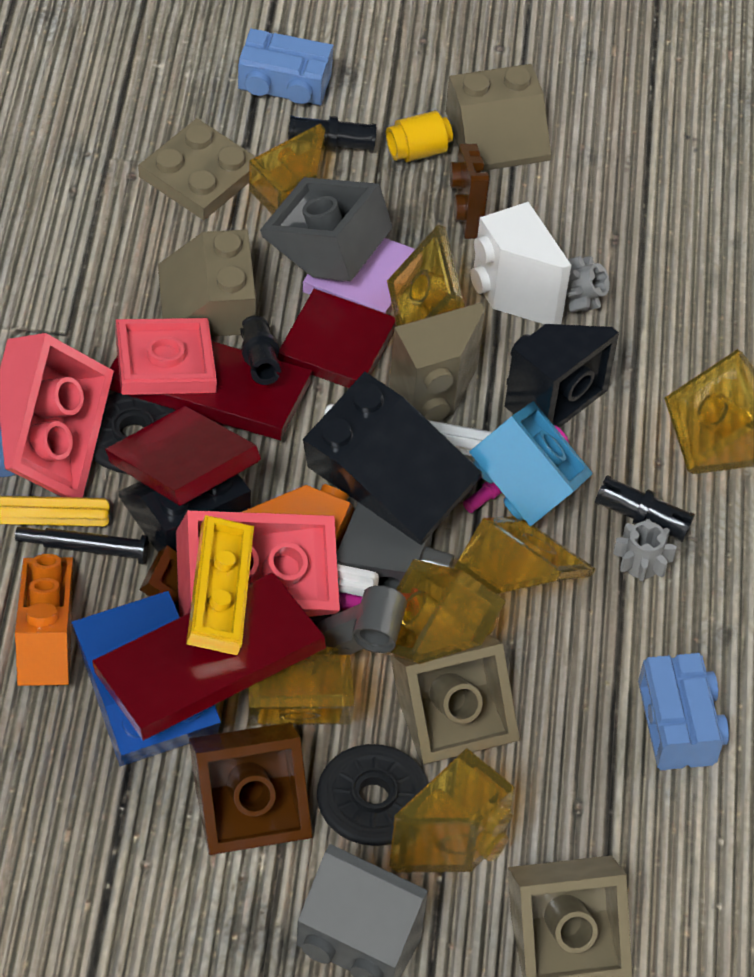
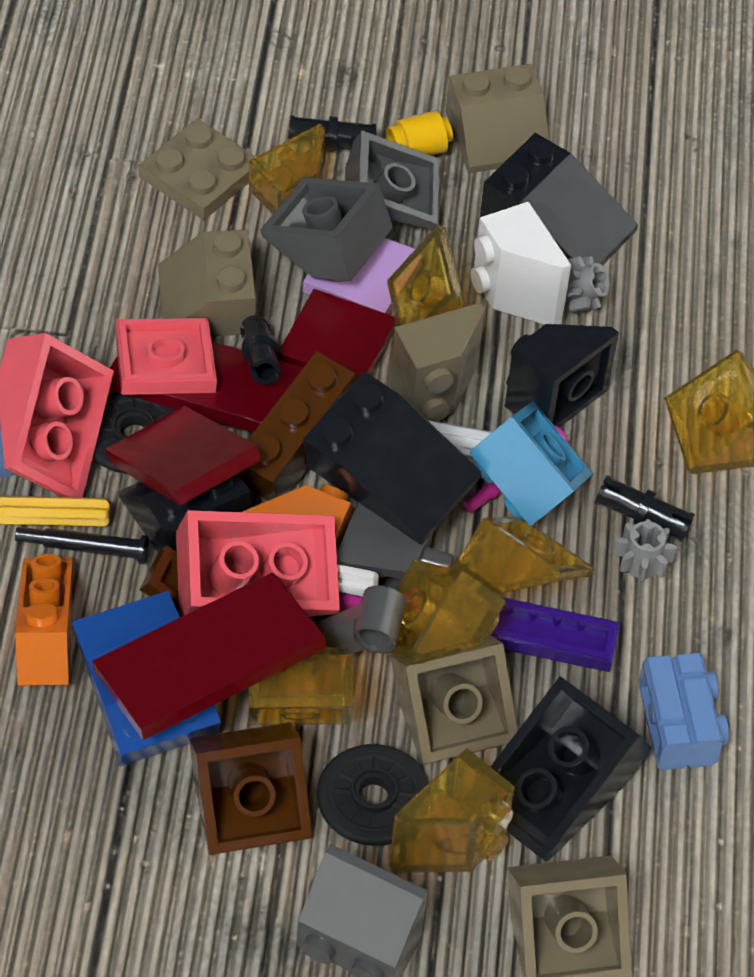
yellow tile [186,515,254,656] -> none
medium blue brick [238,28,334,106] -> none
reddish brown wing [450,143,489,239] -> none
none -> reddish brown arch [238,351,357,501]
none -> dark grey slope [345,130,439,229]
none -> dark purple plate [464,591,620,672]
none -> black slope [466,676,652,862]
none -> black slope [480,133,638,265]

